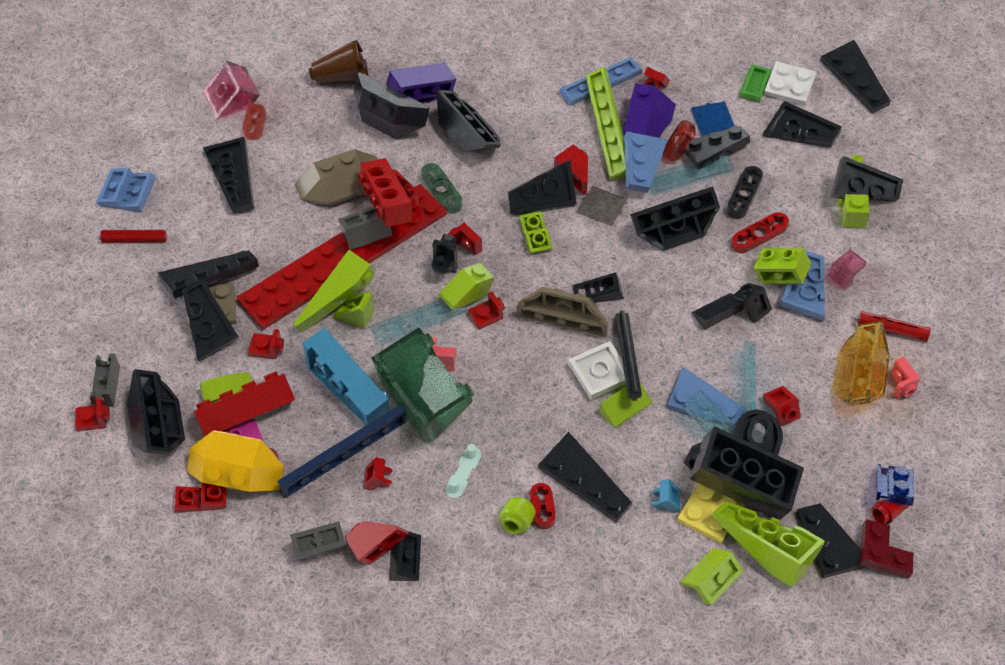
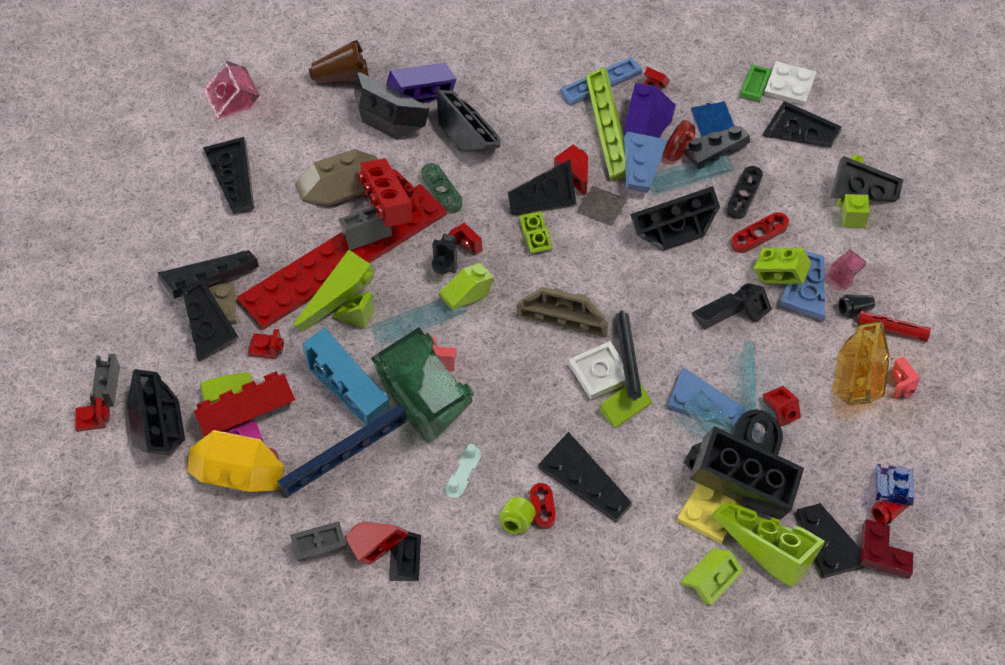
medium blue slope [96,168,156,212] -> none
red axle [100,229,167,243] -> none
red slope [174,483,227,513] -> none
clear red beam [243,104,267,140] -> none
red tile [364,457,393,490] -> none
red bracket [468,291,505,330] -> none
black slope [573,272,624,303] -> none
dark azure tile [652,479,681,513] -> none
black wing [820,40,891,114] -> none
none -> black cone [838,294,875,317]

